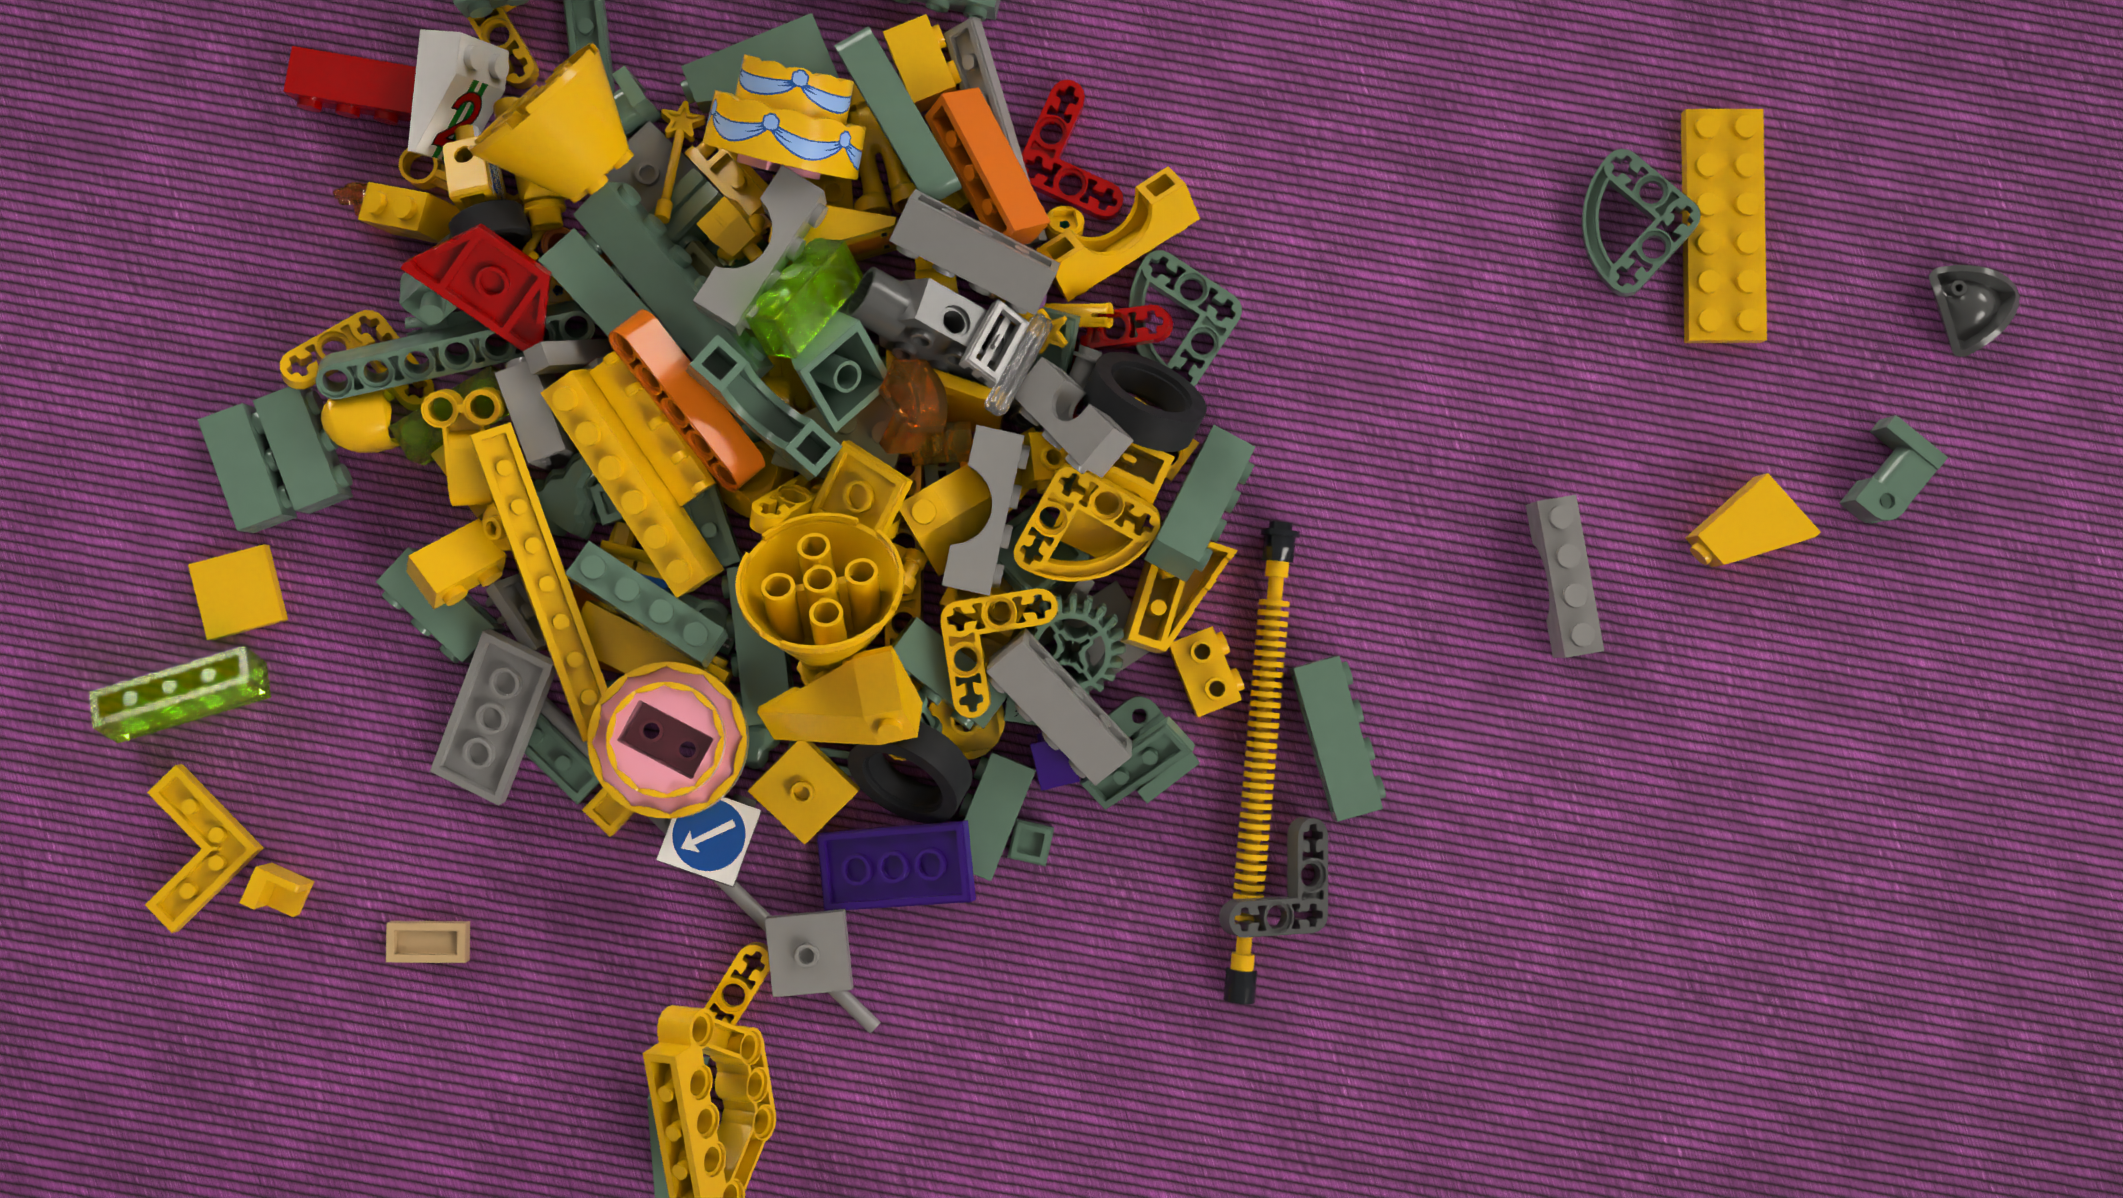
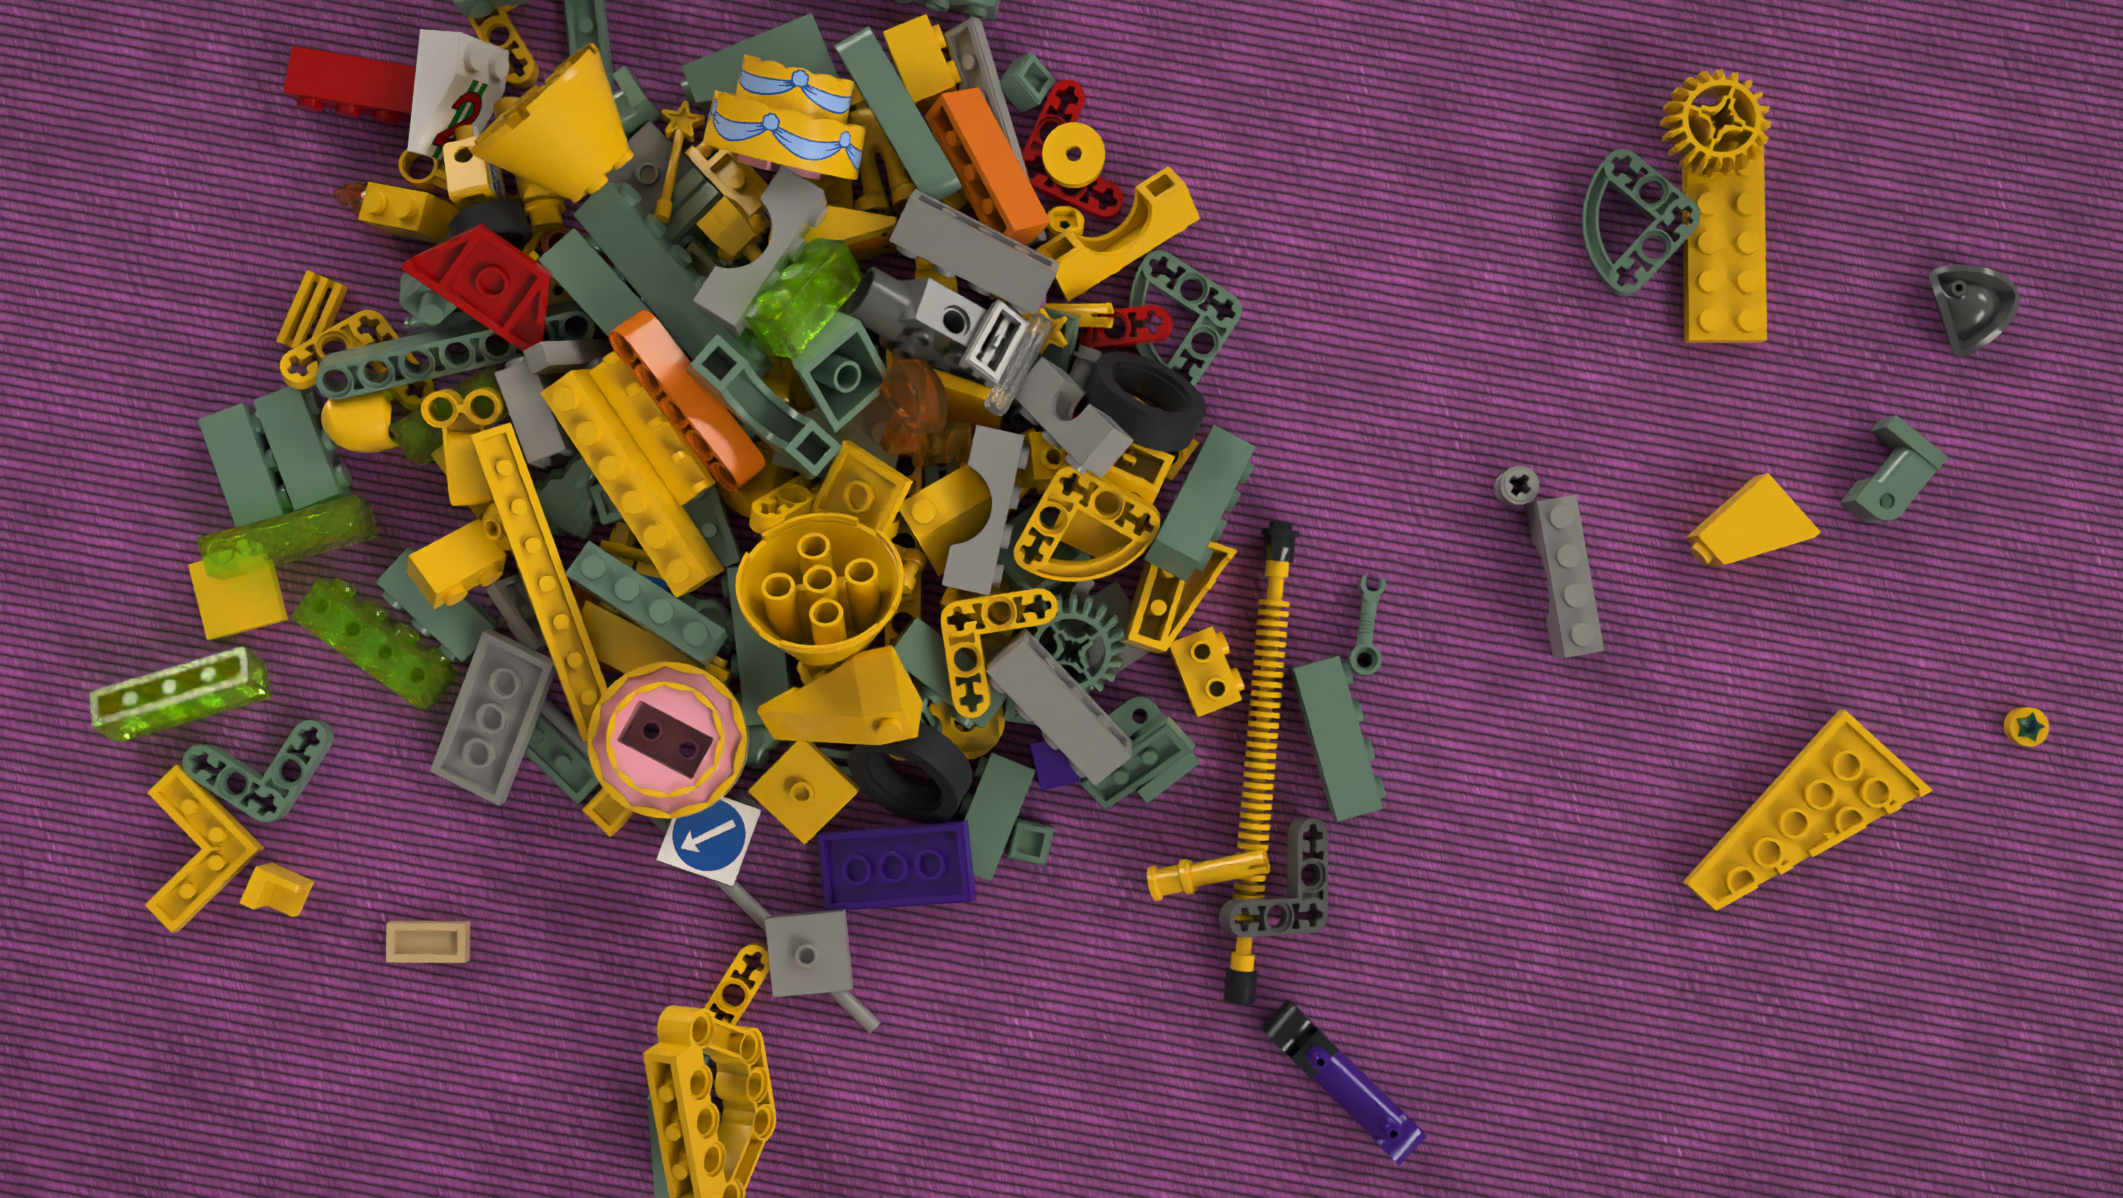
none -> sand green beam [182,720,334,822]
none -> clear neon green brick [197,495,379,580]
none -> yellow tile [276,270,348,358]
none -> clear neon green brick [290,578,459,709]
none -> sand green slope [999,51,1056,112]
none -> yellow piece [1042,122,1105,188]
none -> yellow pin [1147,848,1270,901]
none -> dark purple piece [1261,999,1427,1165]
none -> sand green brick [1348,574,1386,677]
none -> light grey bush [1494,466,1539,506]
none -> yellow gear [1659,69,1772,178]
none -> yellow wing [1682,710,1933,911]
none -> yellow tile [2003,707,2049,747]

